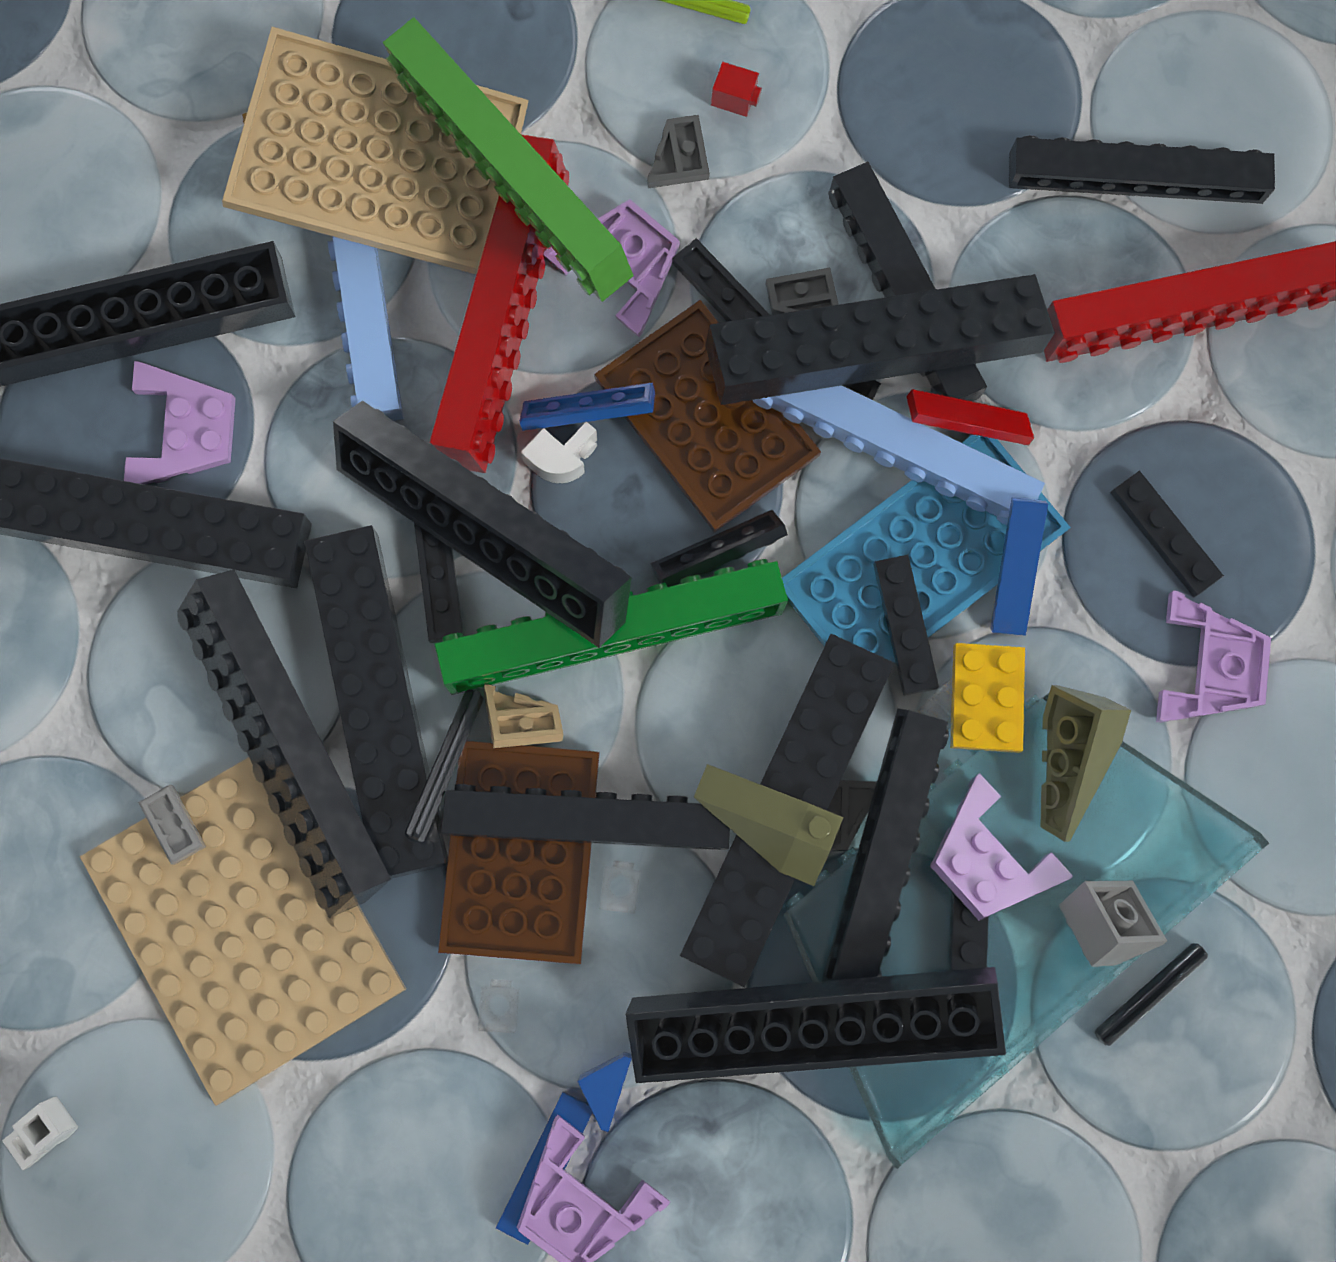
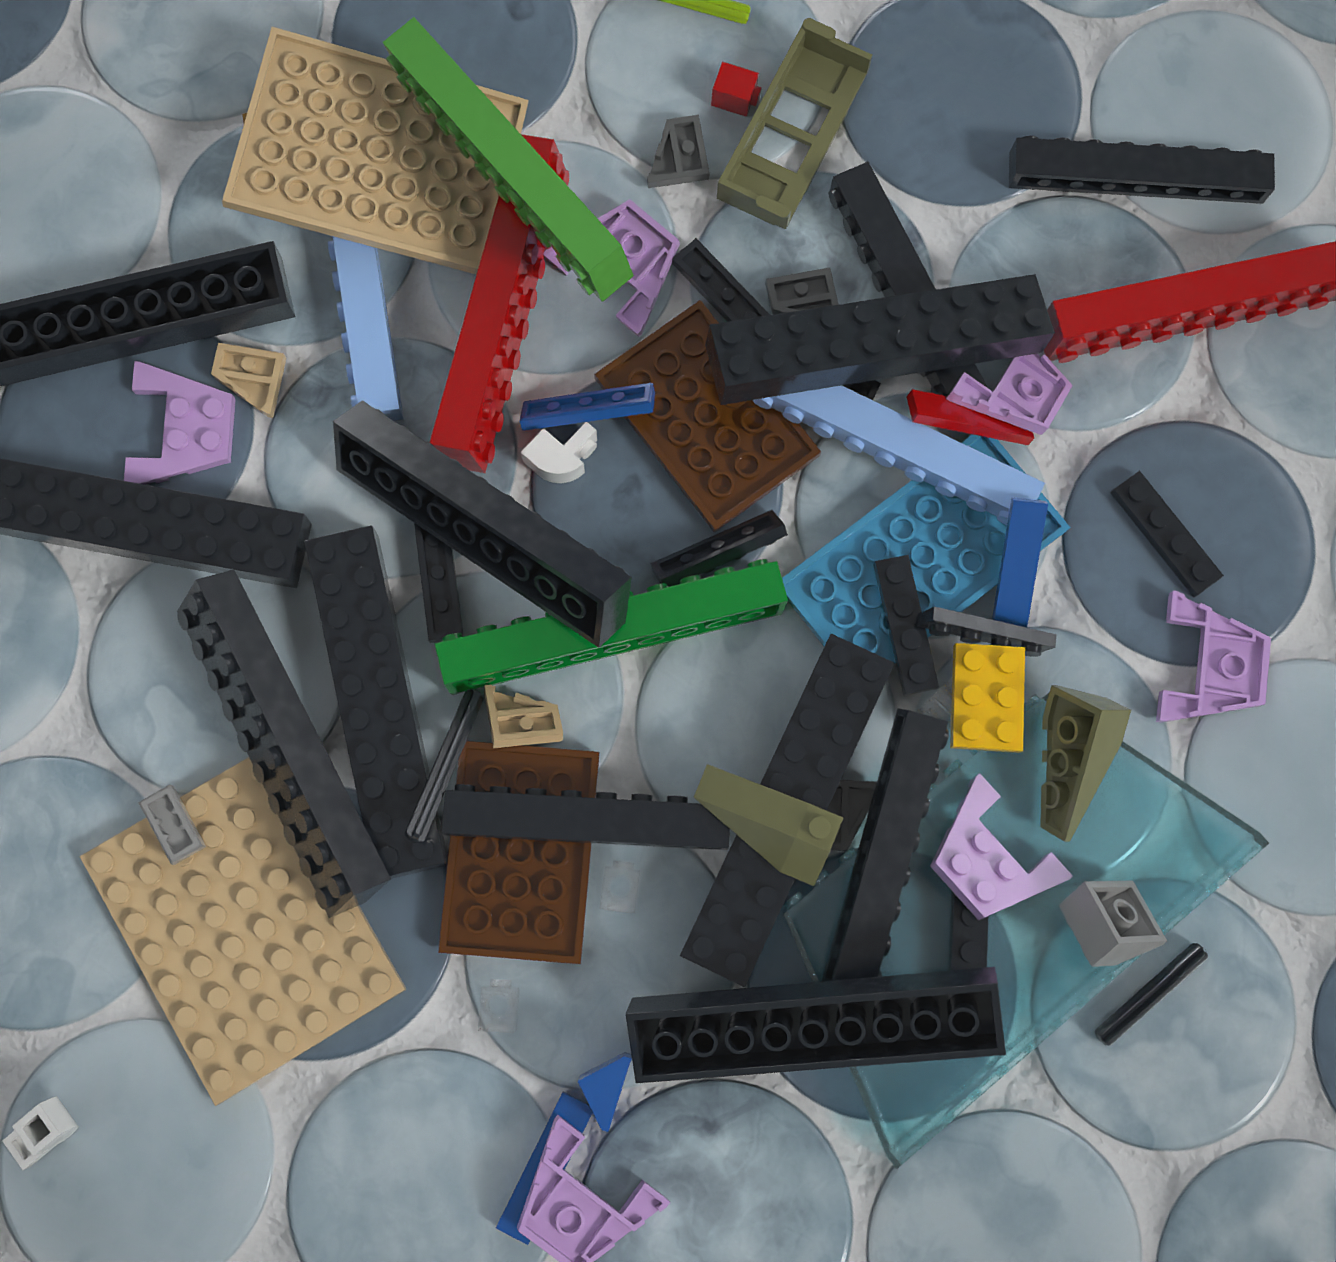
none -> tan wing [211,343,286,418]
none -> olive piece [716,18,872,229]
none -> black plate [917,607,1057,657]
none -> lavender wing [946,353,1073,435]

